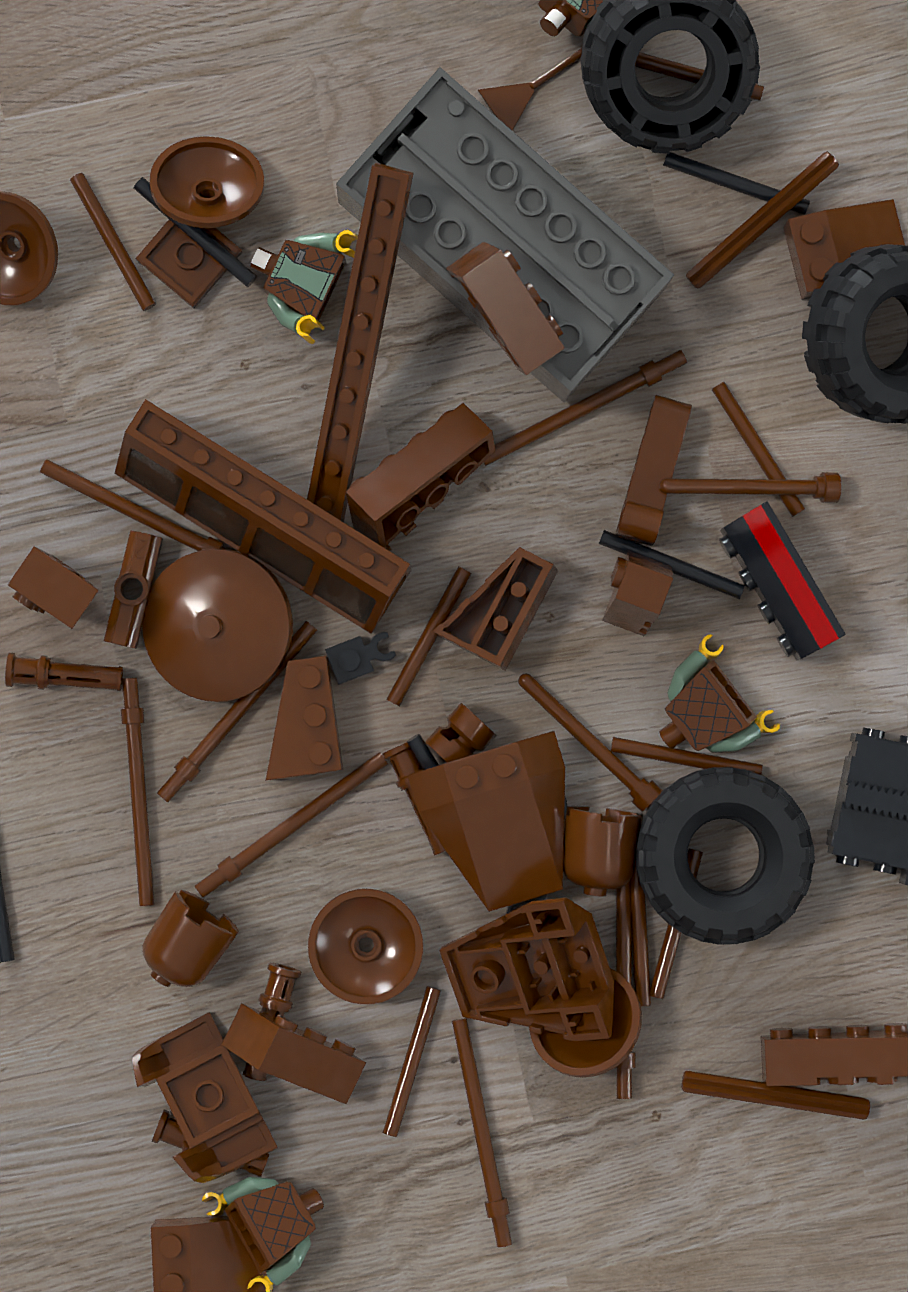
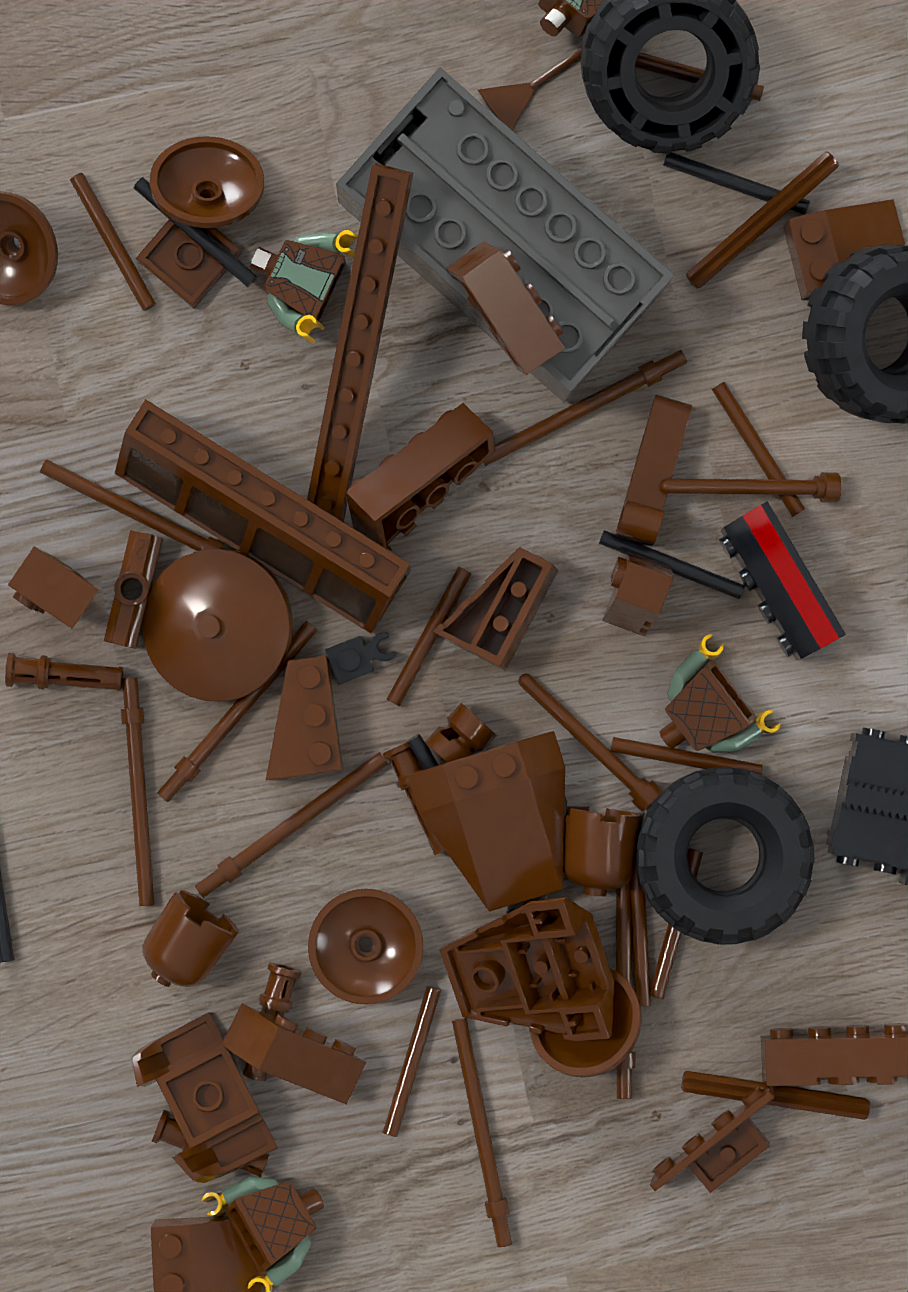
none -> reddish brown bracket [650,1086,775,1193]

